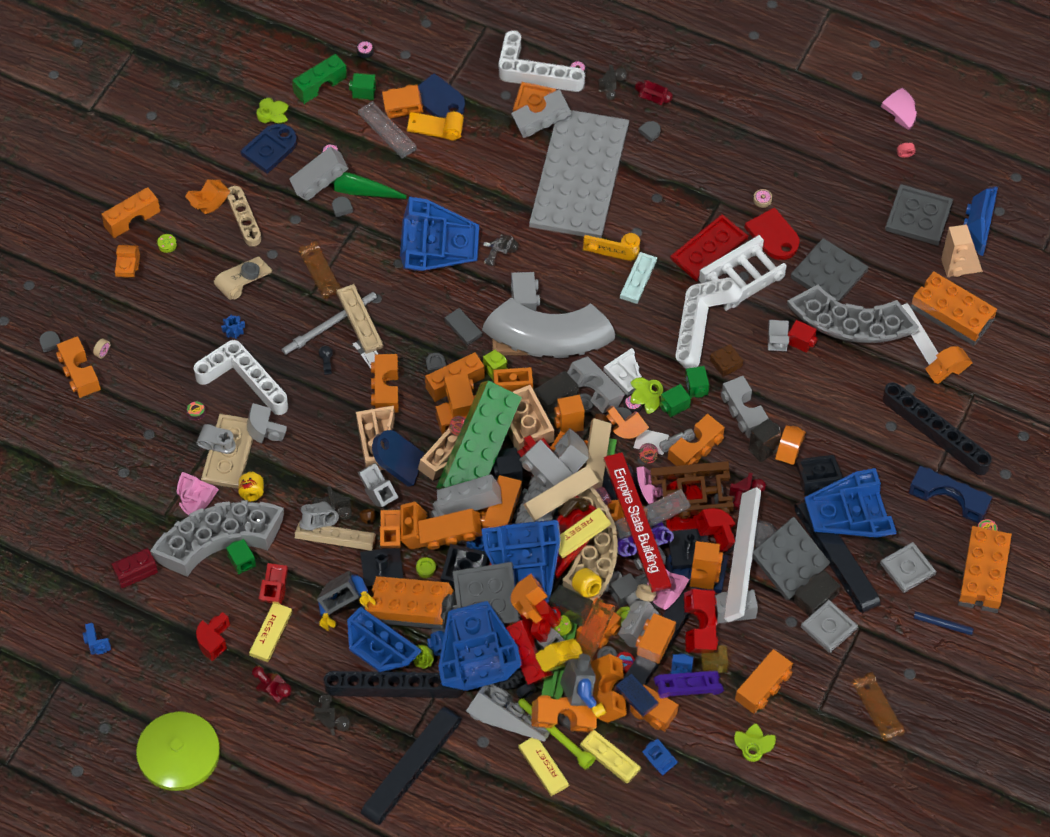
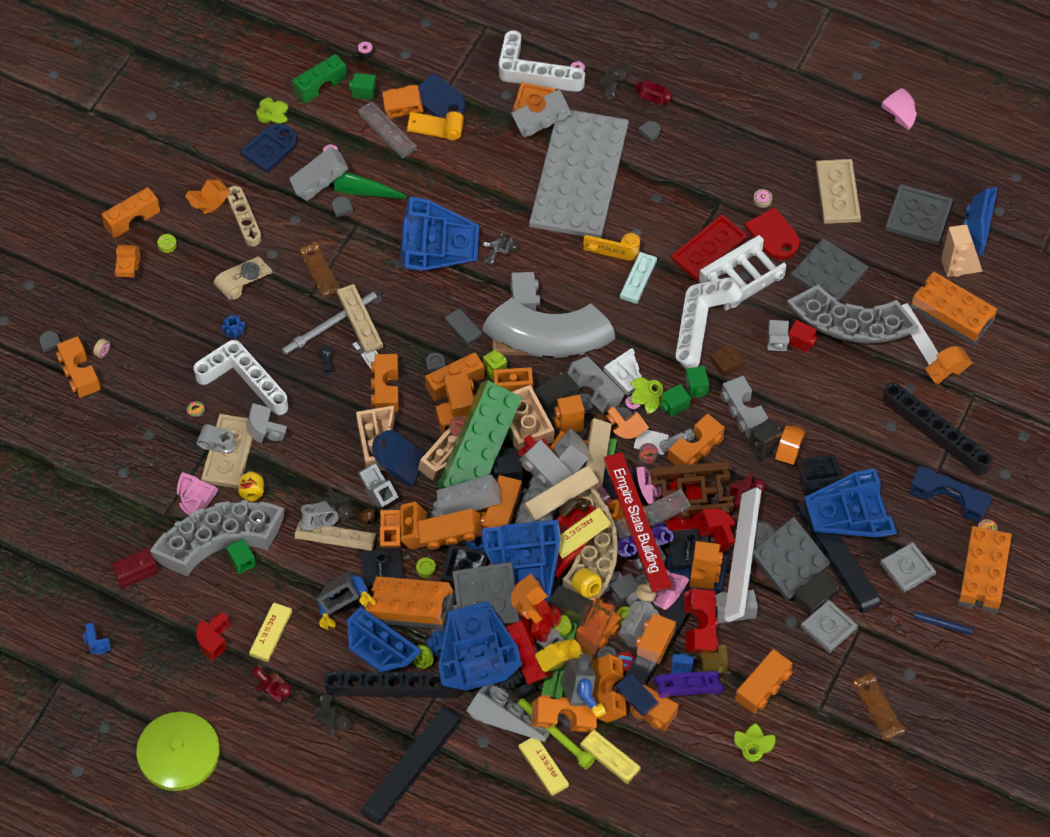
red brick [259,563,288,604] -> none
blue brick [642,738,678,776] -> none
coral tile [897,143,916,158] -> none
none -> tan tile [815,159,861,224]

